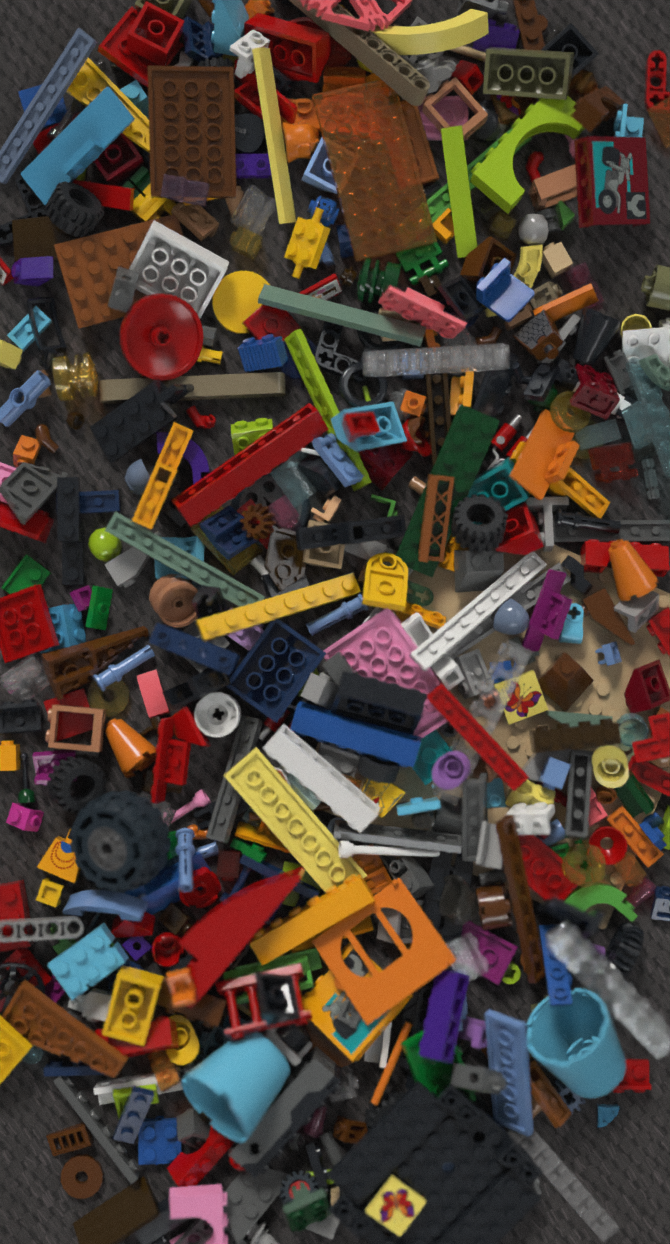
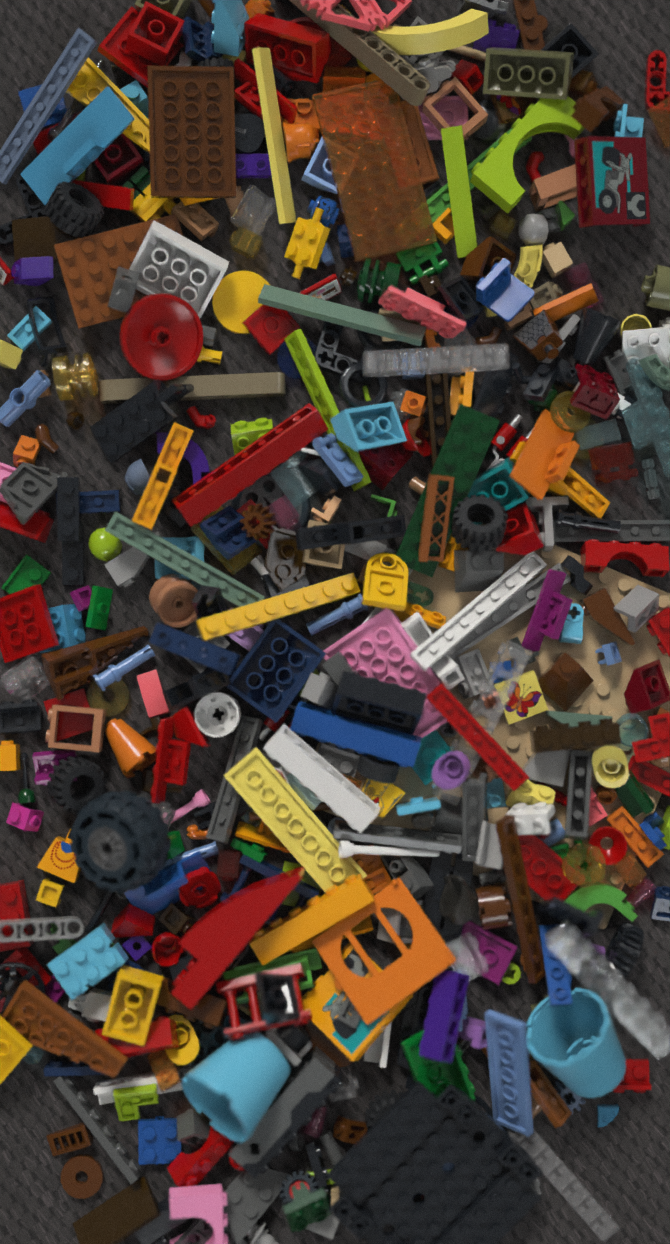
medium blue slope [62,890,148,921] -> none
dark blue plate [113,1086,154,1144] -> none
slope [161,174,209,207] -> none
orange bracket [167,968,196,1007] -> none
medium blue pin [175,828,195,892] -> none
white bracket [230,30,270,79] -> none
blue brick [238,334,288,372] -> none
red slope [342,412,381,442] -> none
light yellow tile [365,1175,427,1236] -> none
orange bar [371,1021,413,1106] -> none
dark grey torso [451,1063,507,1095] -> none
sand blue helmet [493,599,529,635] -> none
medium blue brick [539,756,570,791] -> none
orange cone [609,539,659,601] -> none

